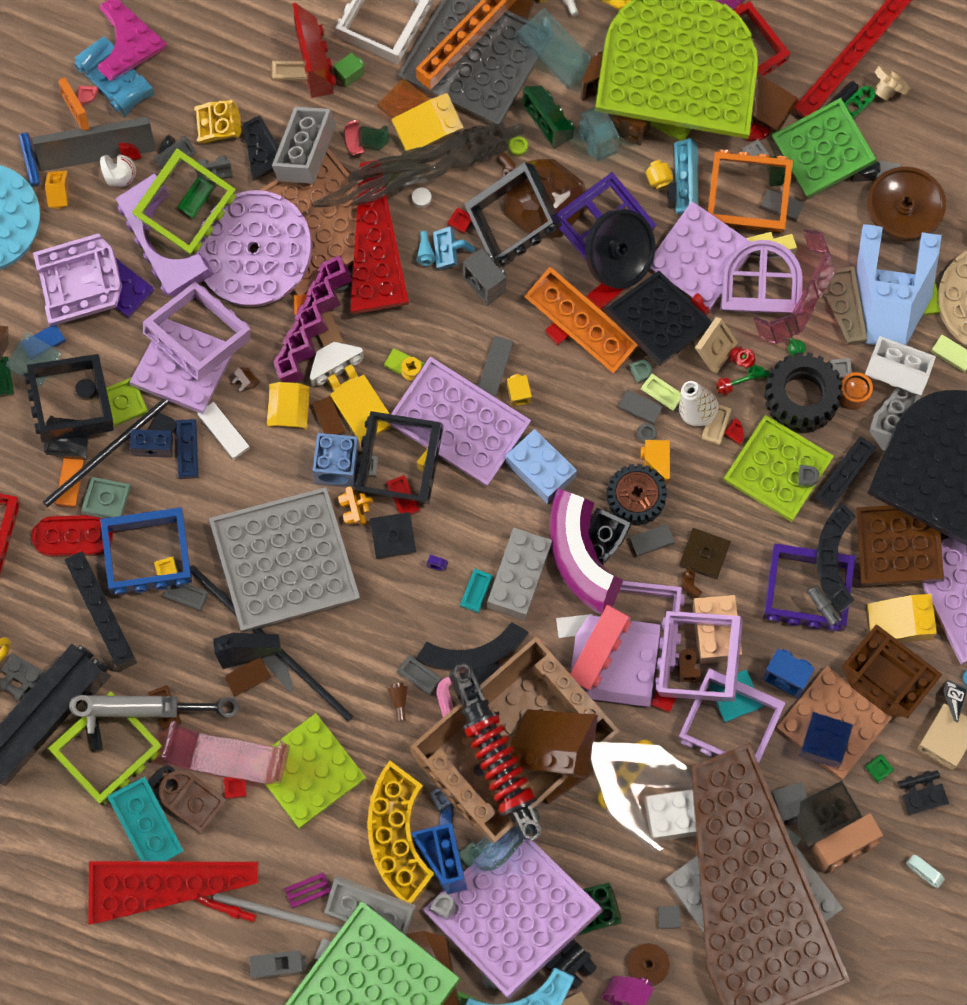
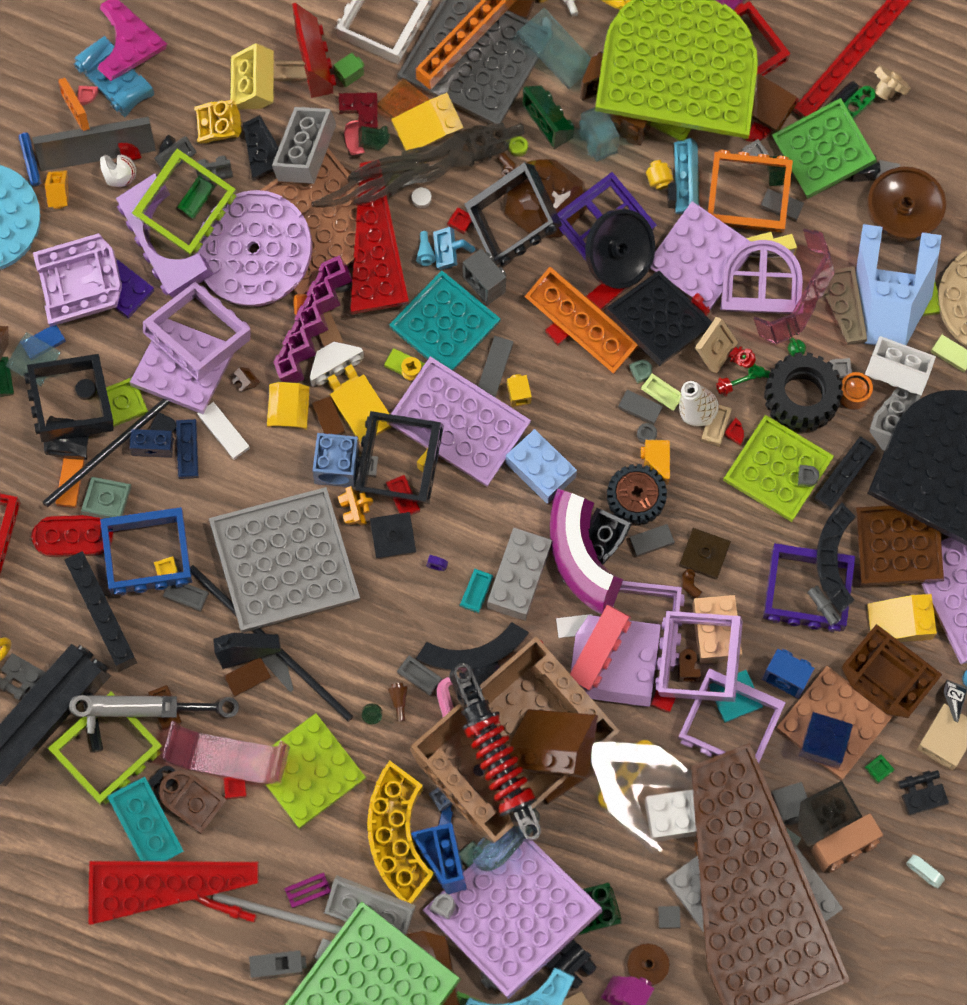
none -> light yellow slope [231,43,274,109]
none -> dark red plate [339,92,378,131]
none -> clear green tile [361,703,383,724]
none -> teal plate [389,270,501,371]

